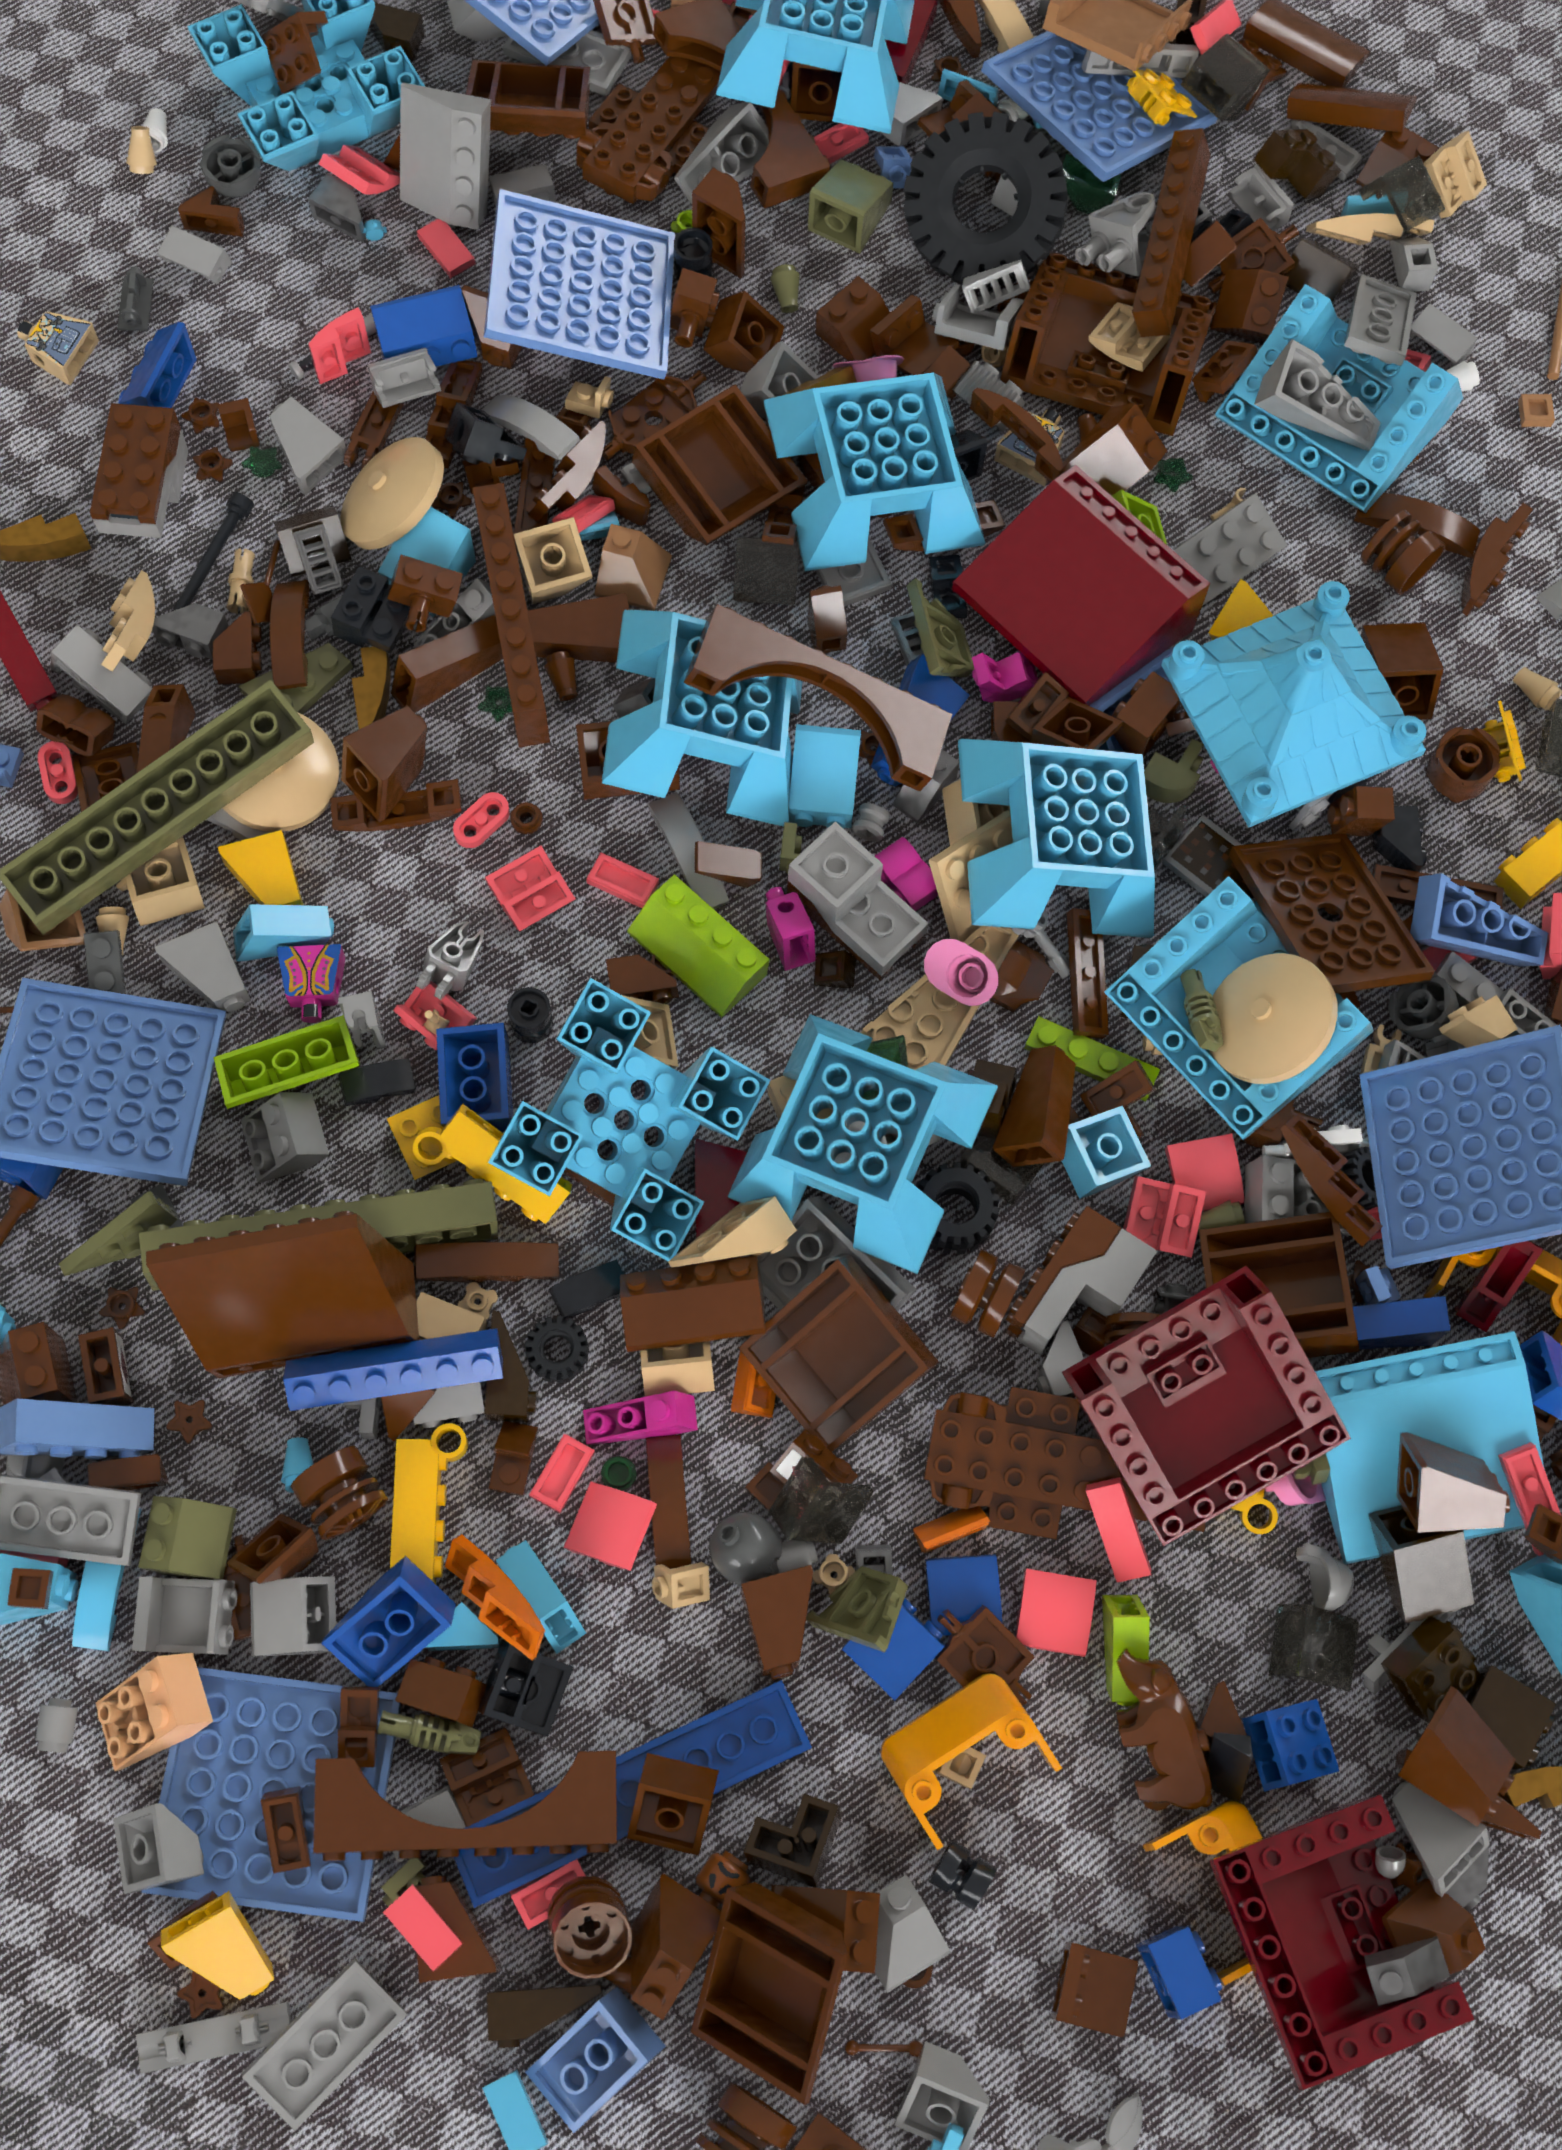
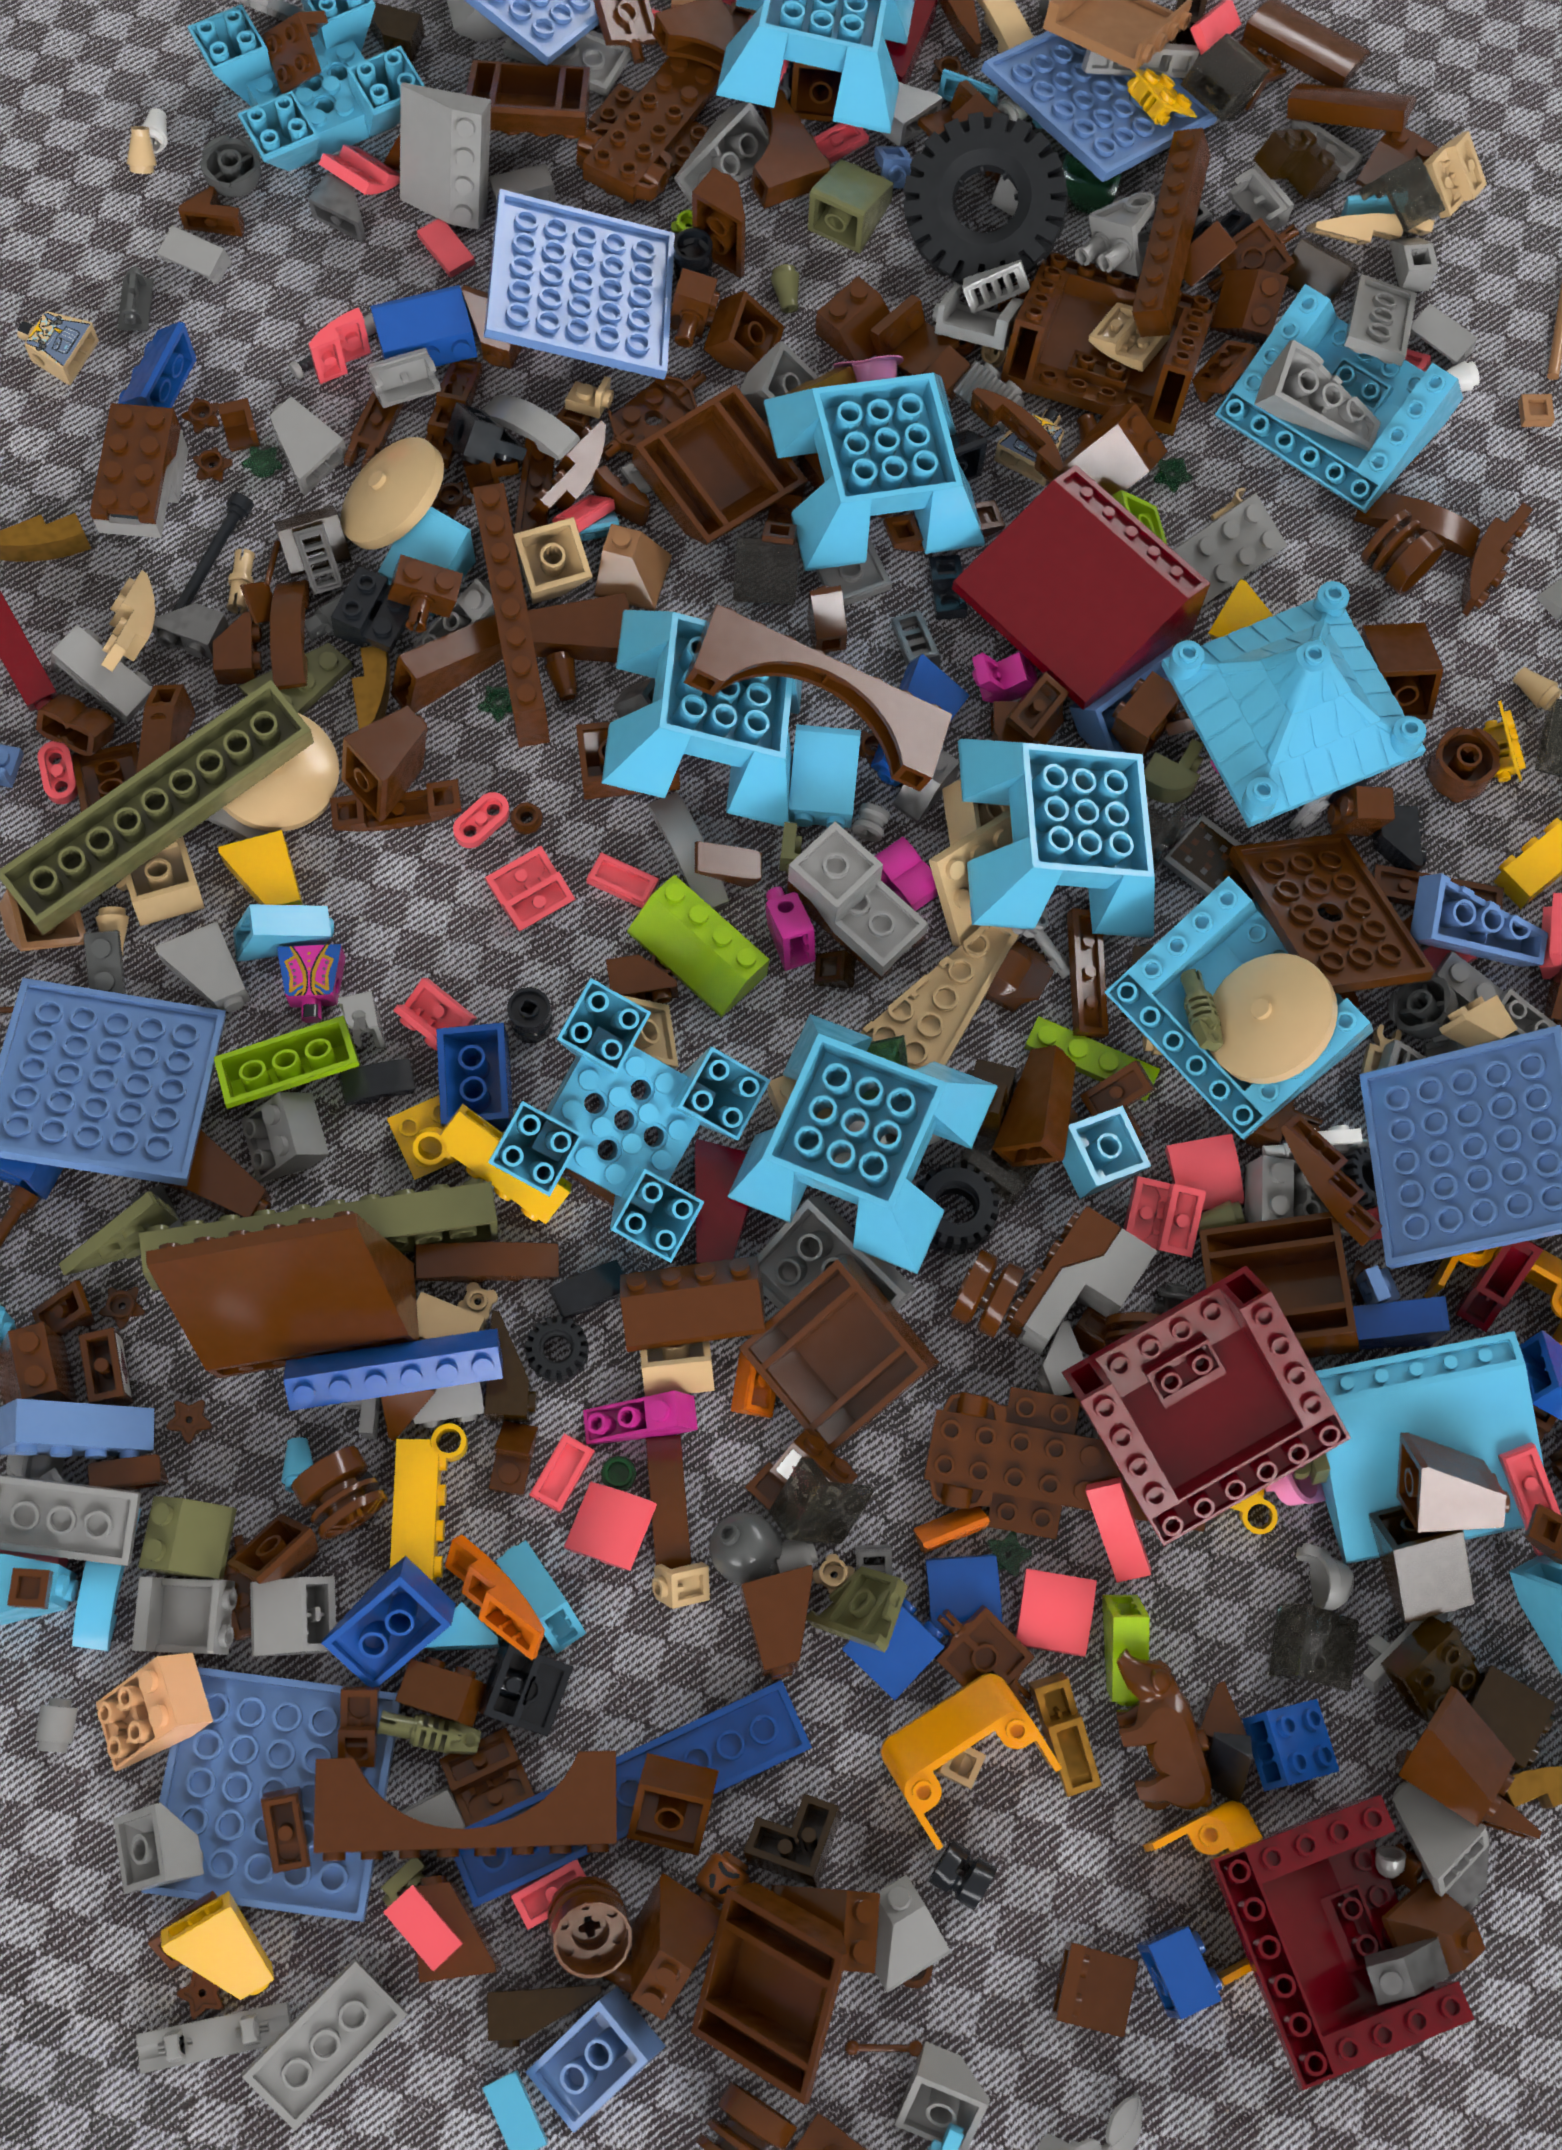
medium azure piece [363,219,387,241] -> none
light grey hinge [416,921,484,1000] -> none
tan hand [424,1009,450,1035] -> none
tan slope [668,1196,797,1268] -> none
olive wing [907,578,975,678] -> none
bright pink piece [924,939,998,1006] -> none
reddish brown slope [1031,697,1123,750] -> none
none -> reddish brown slope [31,1280,96,1337]
none -> reddish brown slope [160,1129,272,1218]
none -> clear green plate [987,1531,1032,1577]
none -> pearl gold slope [1028,1672,1102,1797]

